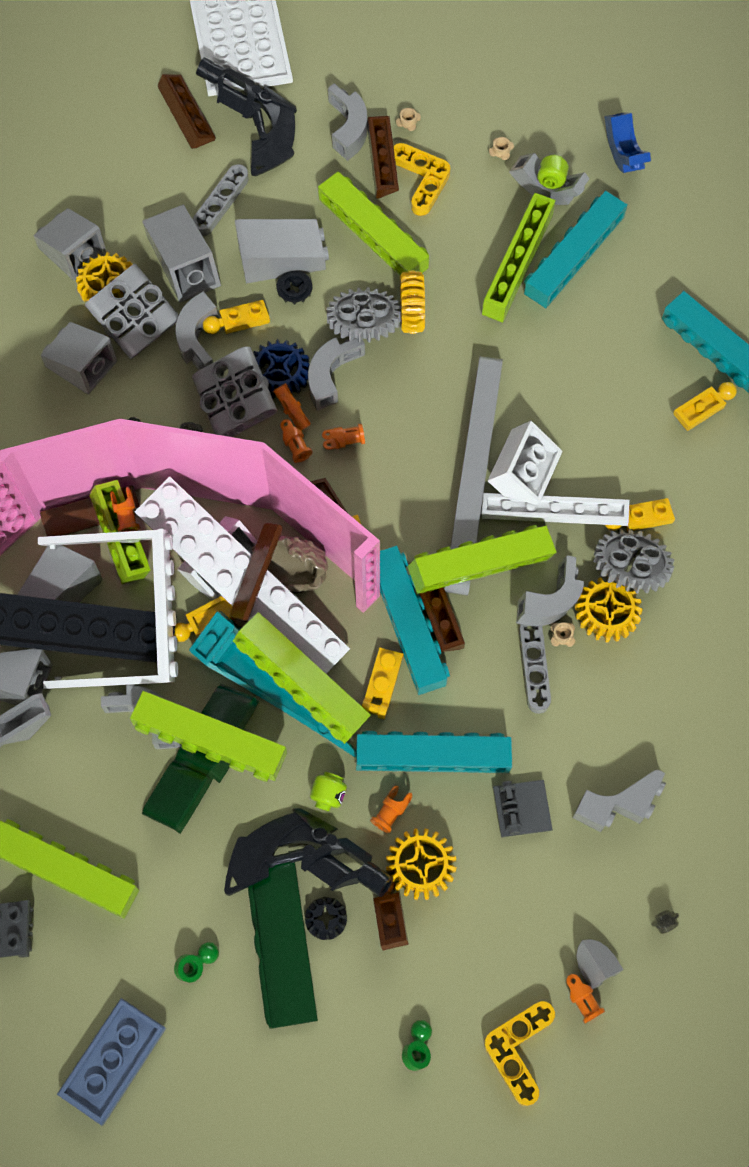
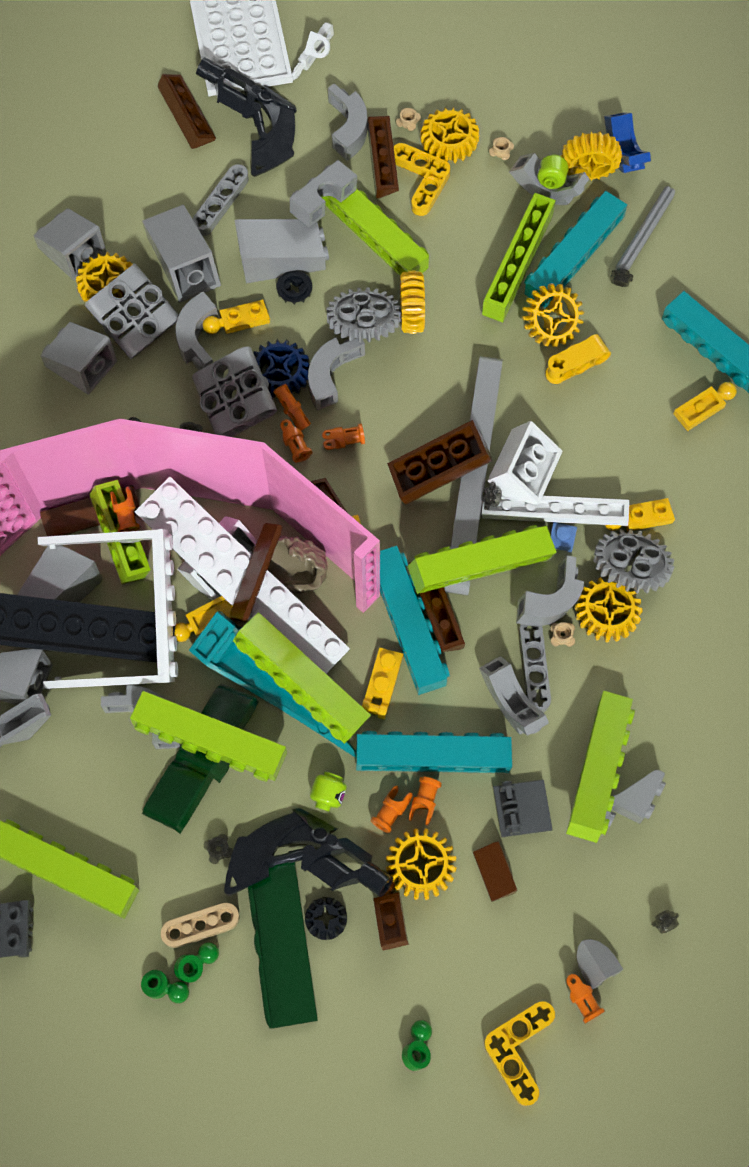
sand blue plate [57,998,167,1126] -> none
none -> green plate [141,970,189,1004]
none -> tan plate [161,903,240,948]
none -> clear smoke plate [204,834,233,864]
none -> light grey arch [290,160,357,228]
none -> white piece [292,23,334,80]
none -> reddish brown brick [387,420,493,505]
none -> orange piece [409,776,442,826]
none -> yellow gear [421,107,479,163]
none -> reddish brown slope [473,841,517,902]
none -> light grey arch [479,656,549,736]
none -> clear smoke plate [481,482,502,510]
none -> yellow gear [522,283,585,347]
none -> yellow piece [545,334,611,384]
none -> medium blue plate [550,522,577,552]
none -> yellow gear [561,131,622,181]
none -> lime brick [566,690,635,843]
none -> clear smoke plate [610,268,633,287]
none -> light grey axle [615,186,675,275]

